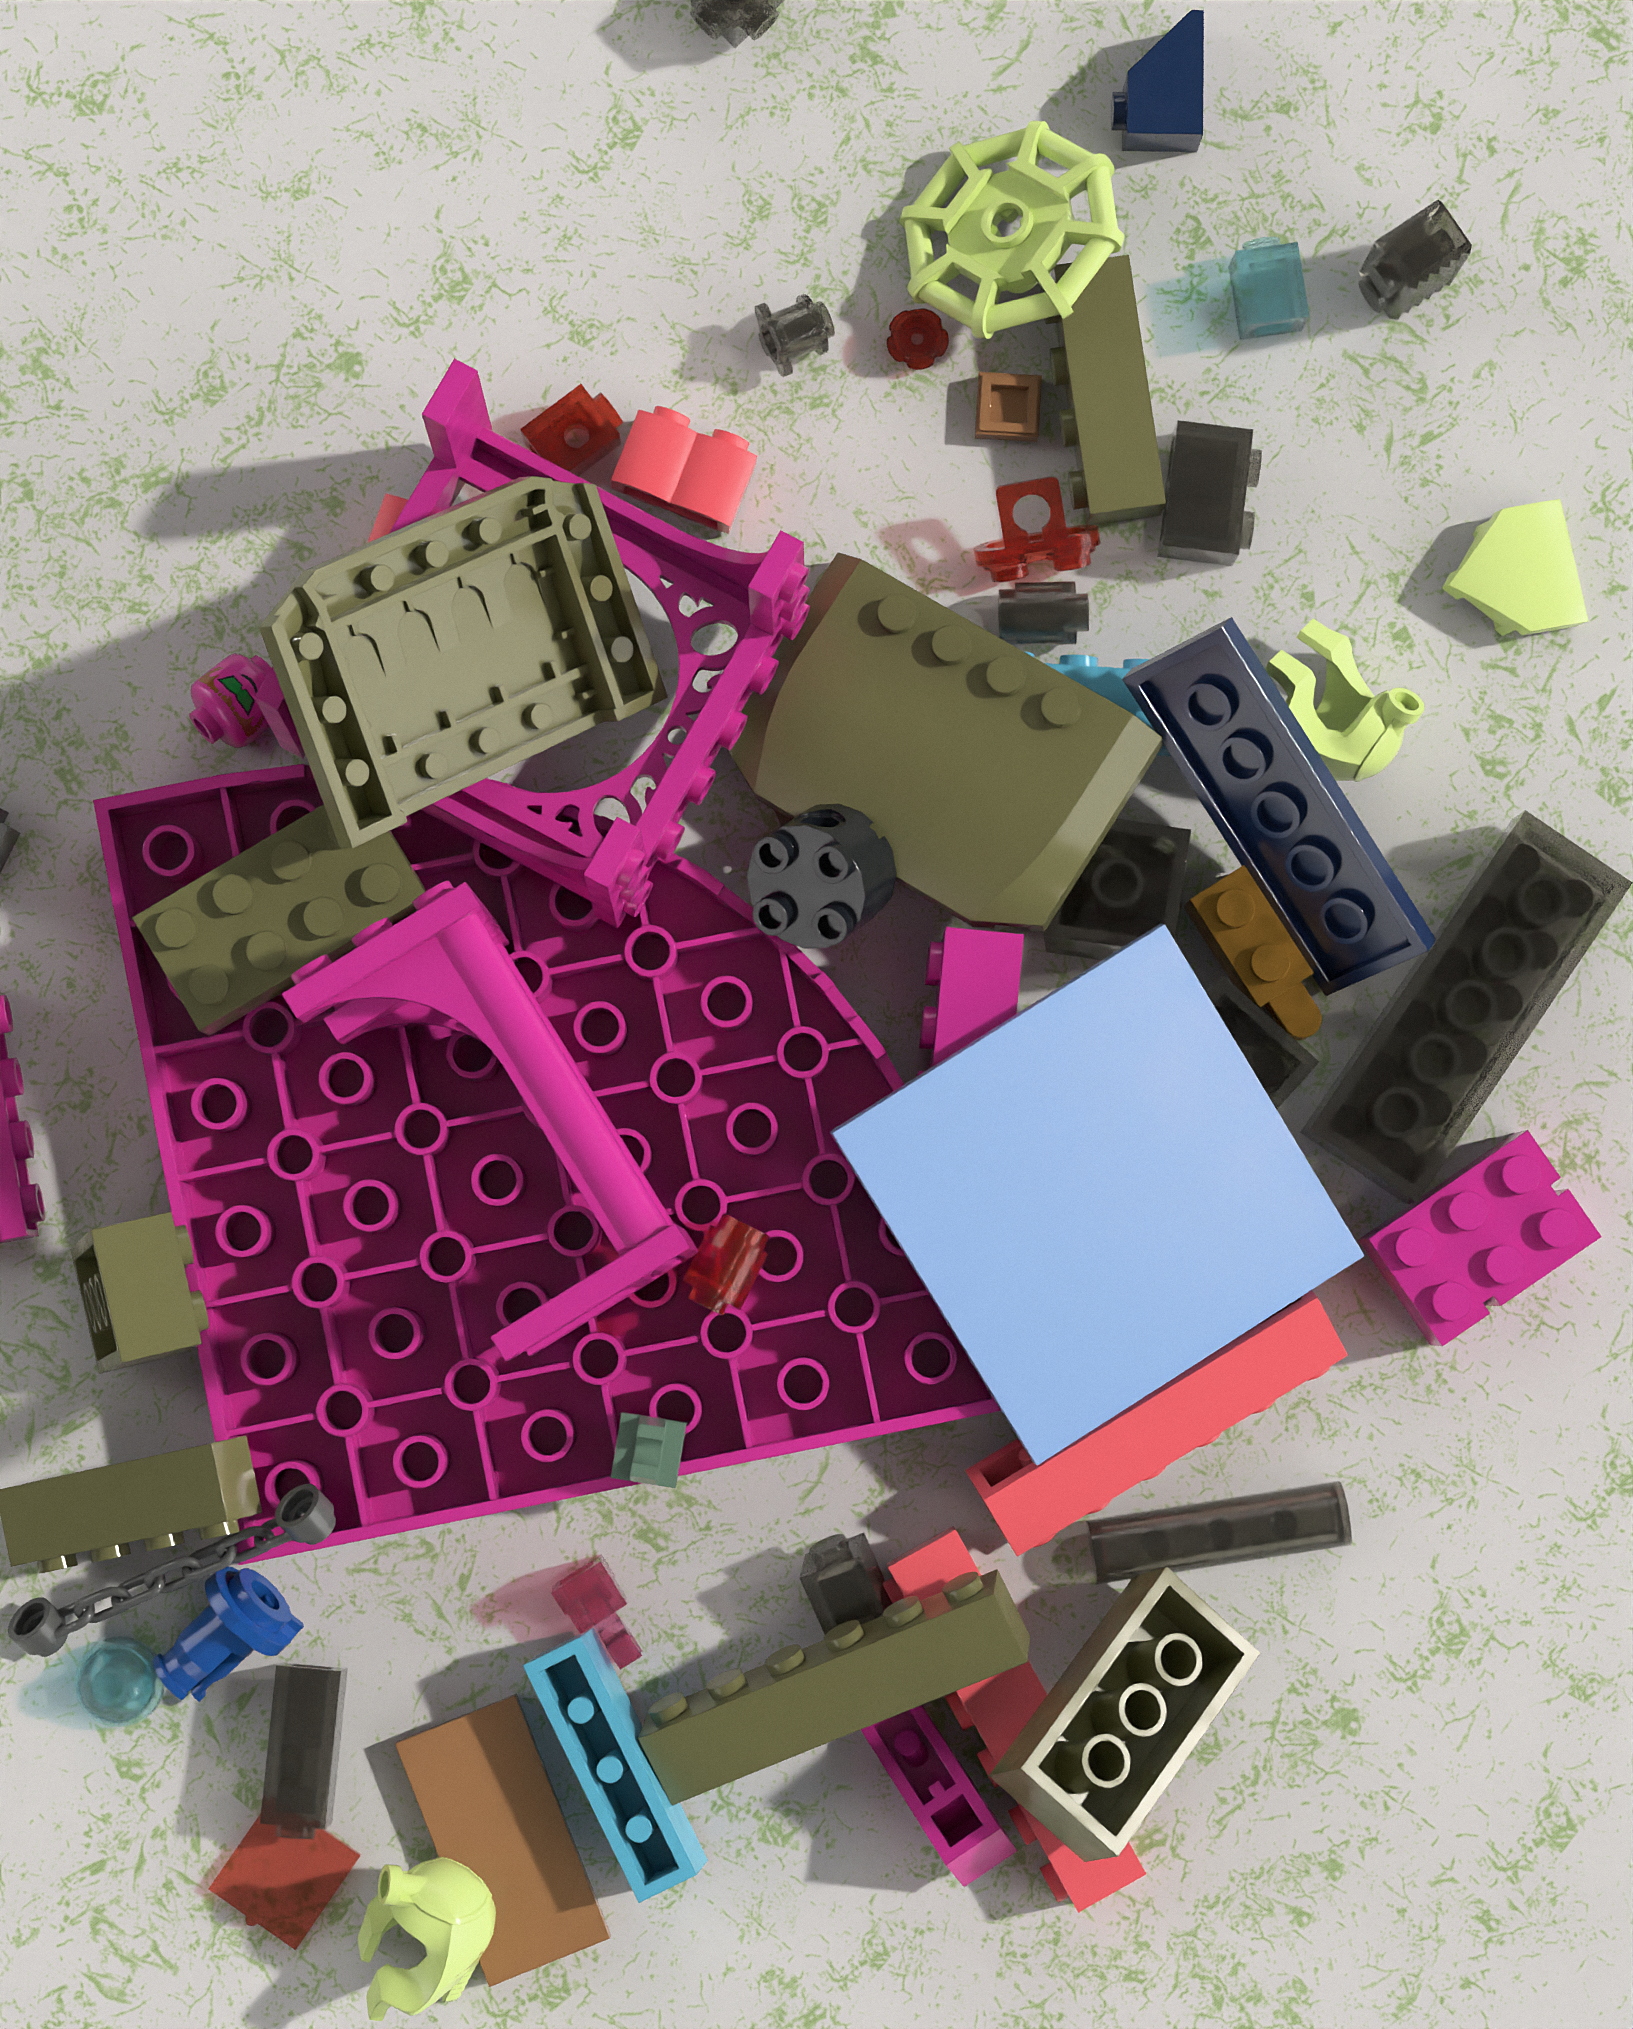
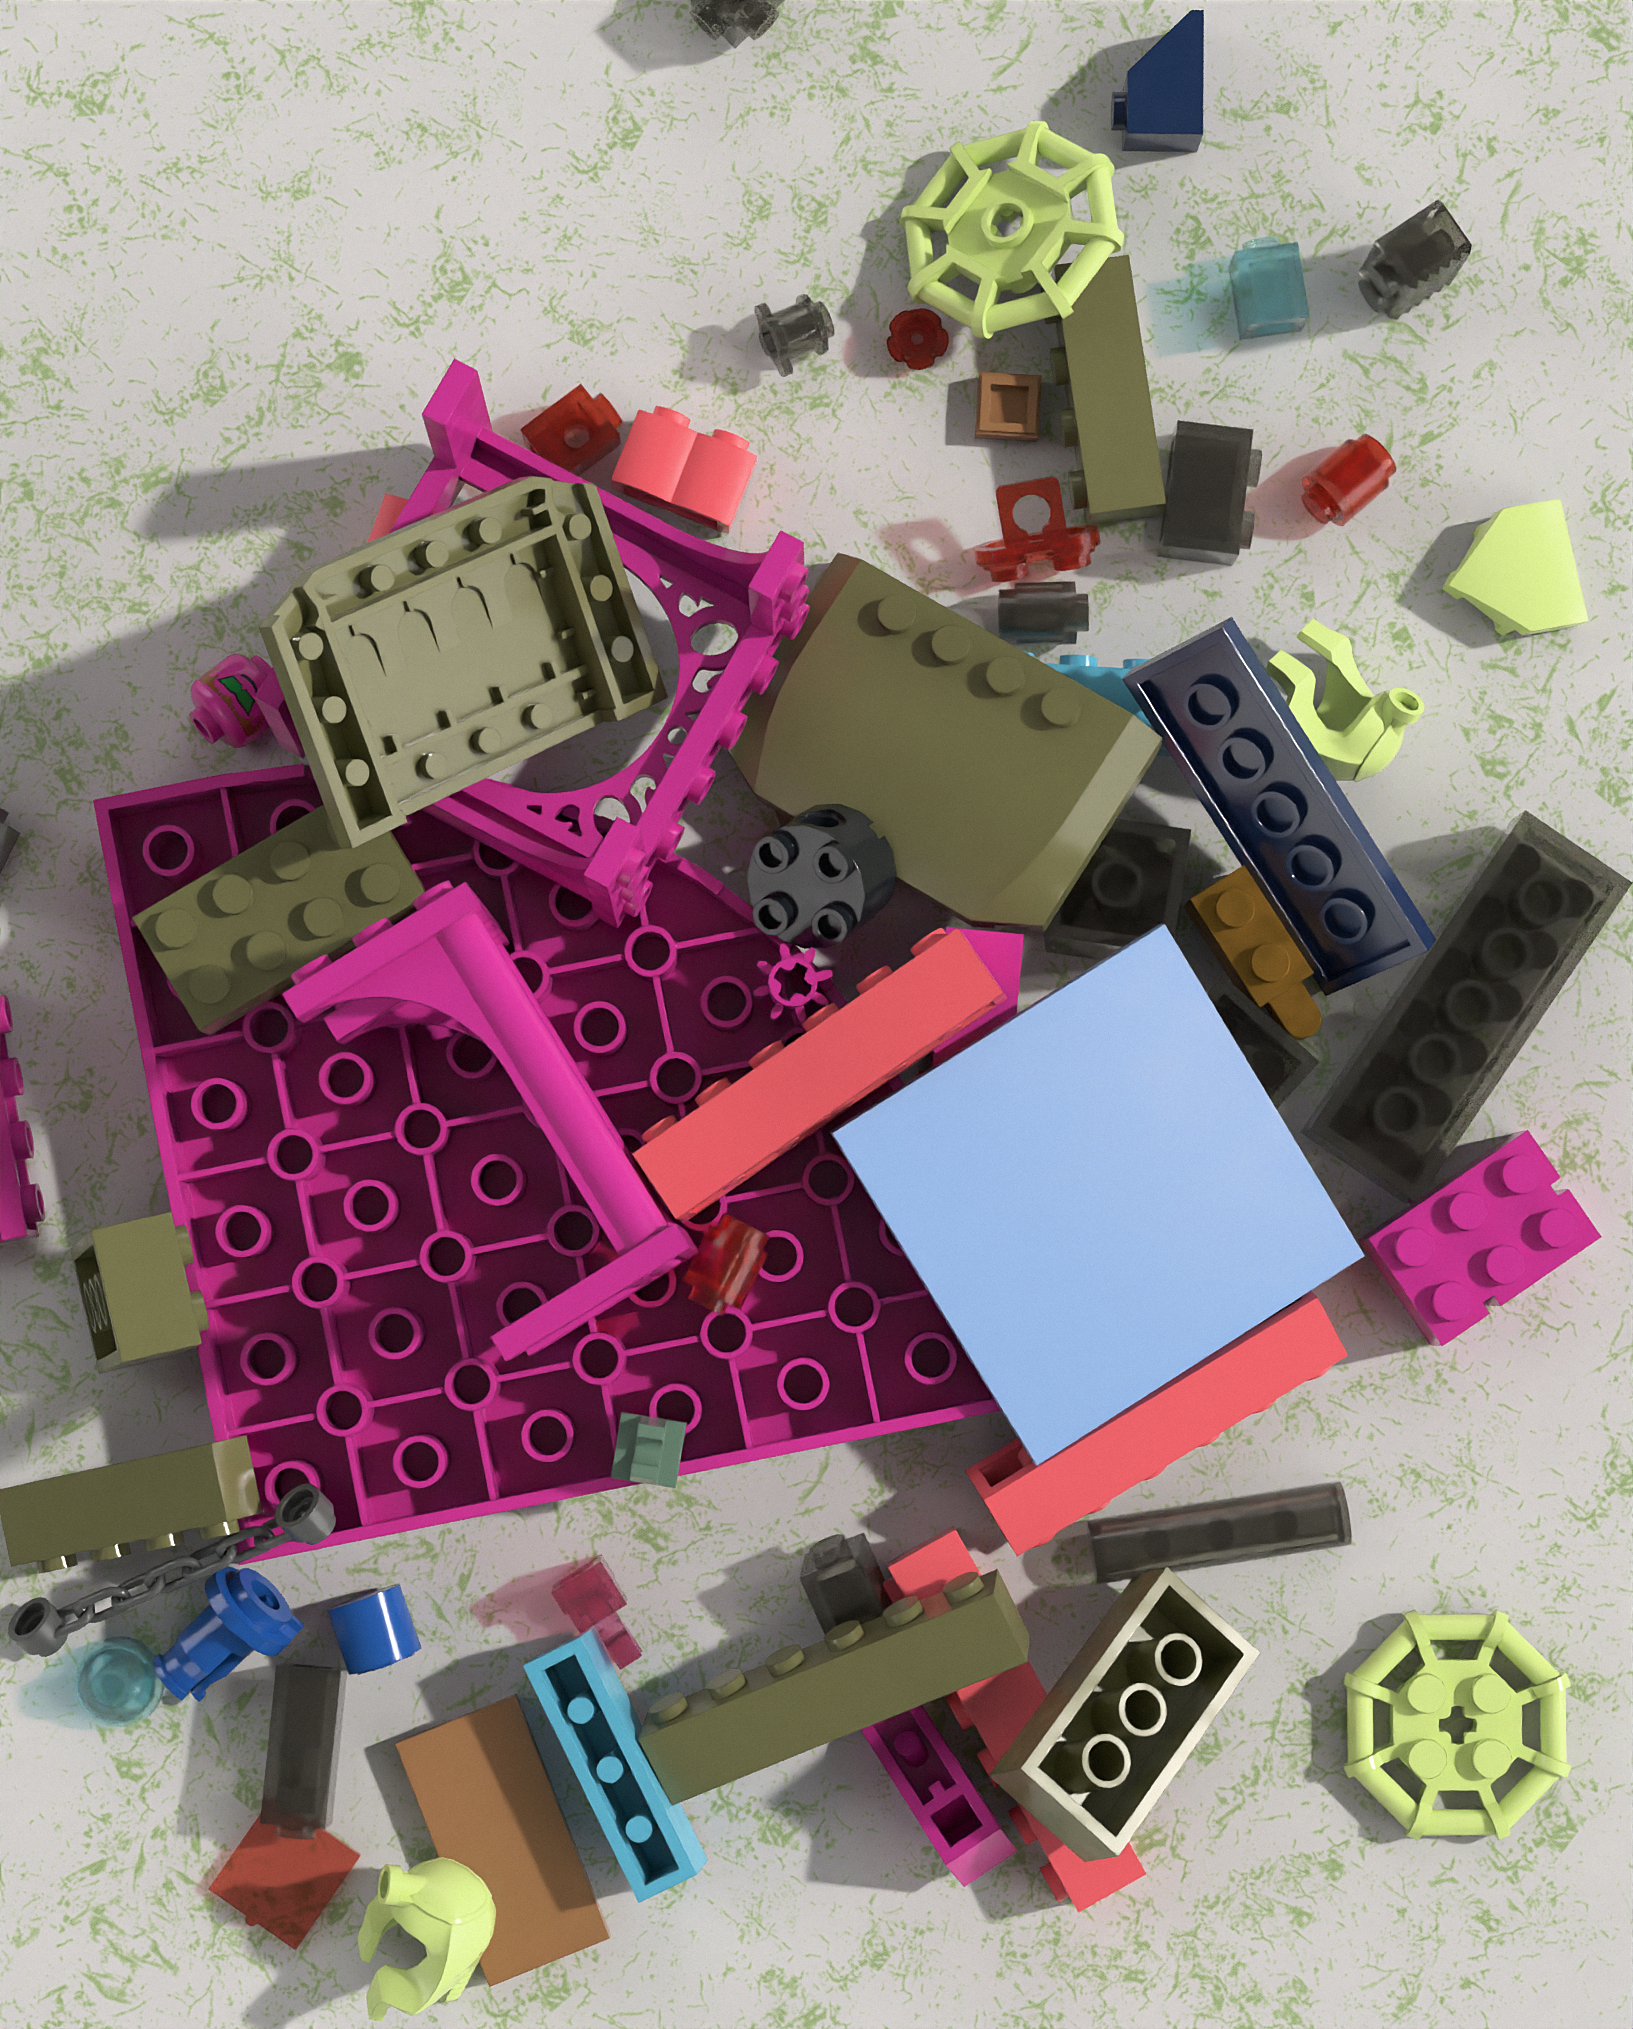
none -> blue piece [327,1584,422,1675]
none -> coral brick [632,928,1008,1221]
none -> dark pink gear [753,943,833,1025]
none -> clear red brick [1301,434,1396,526]
none -> yellowish green plate [1342,1609,1572,1841]

